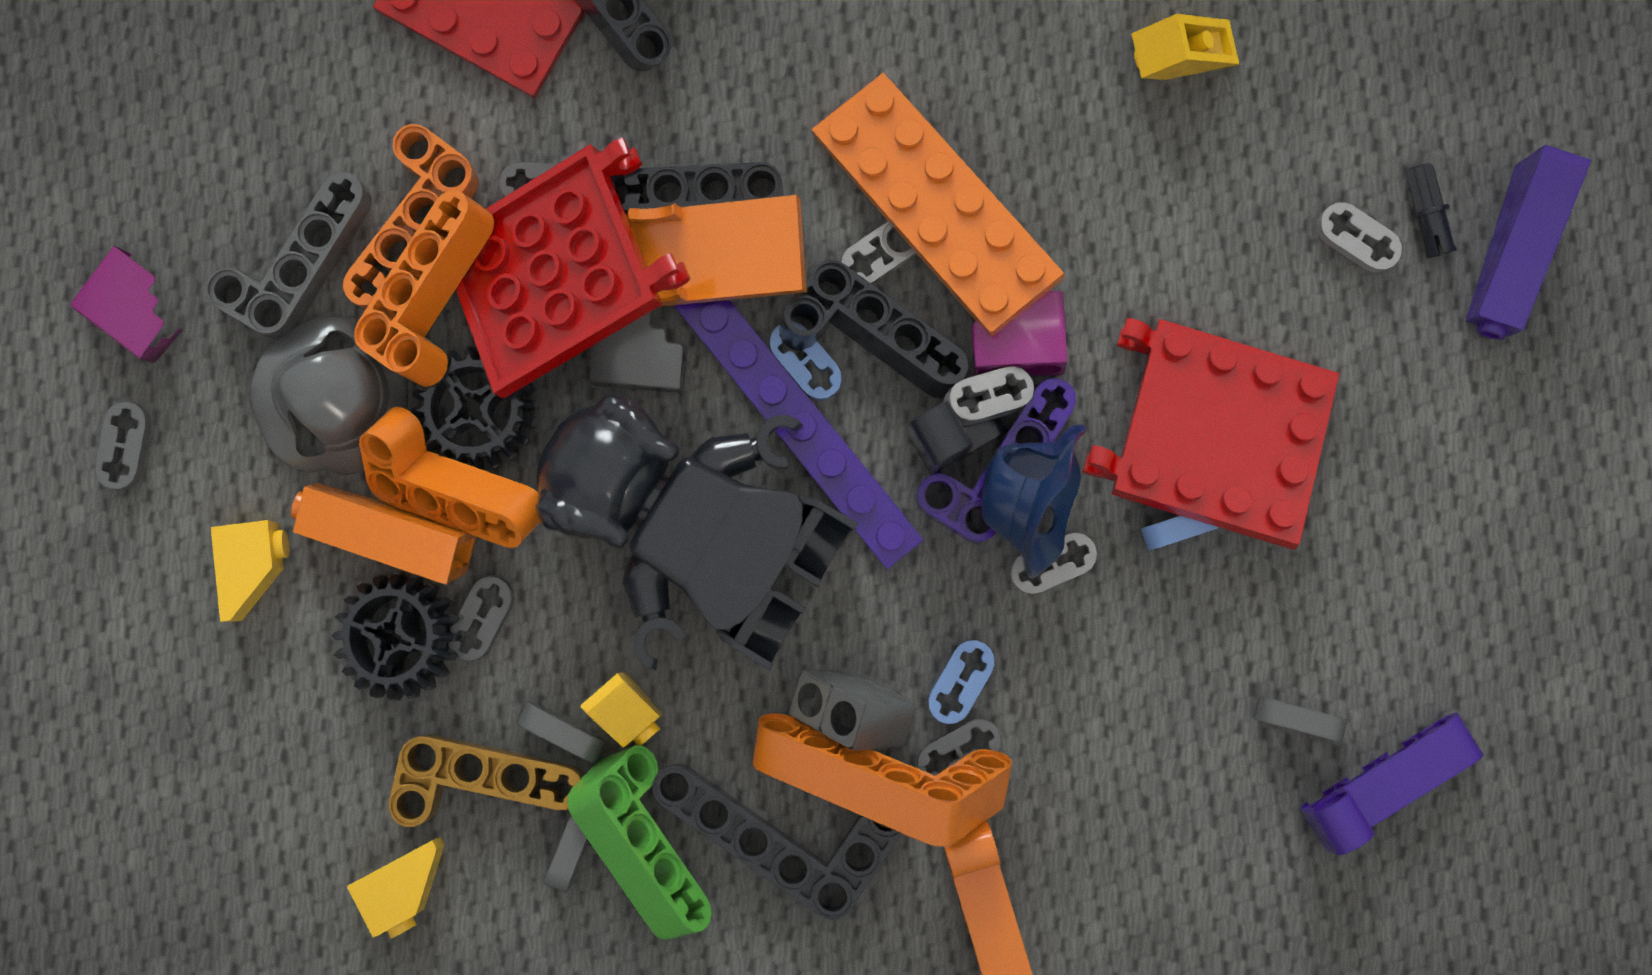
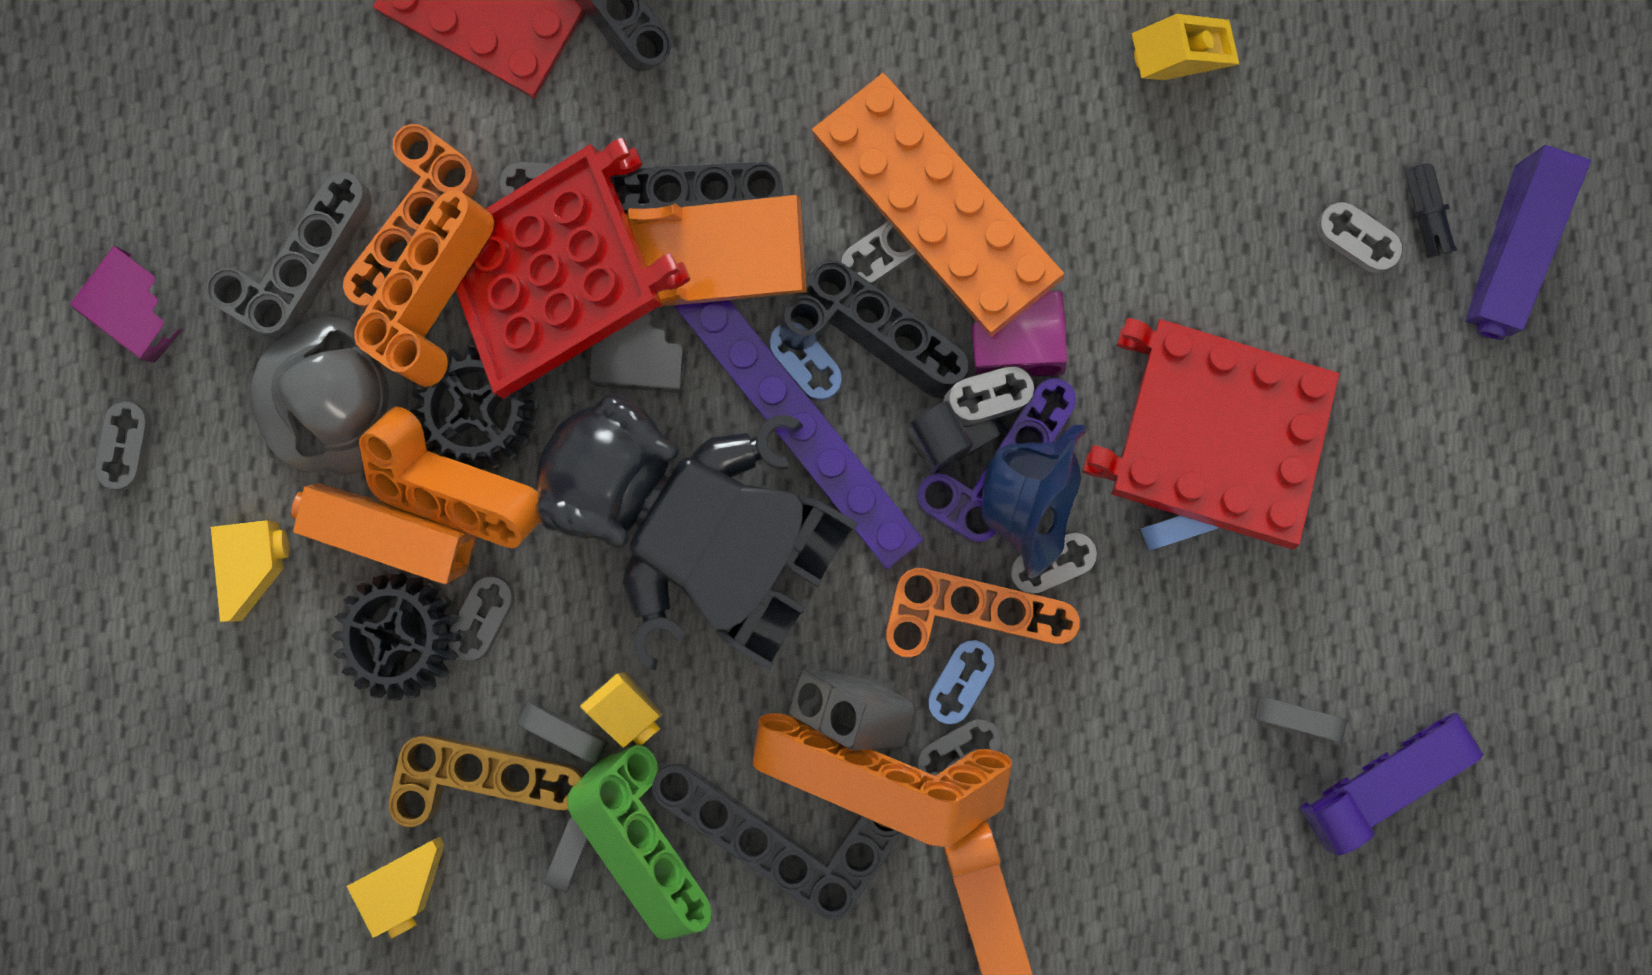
none -> orange beam [885,568,1080,657]

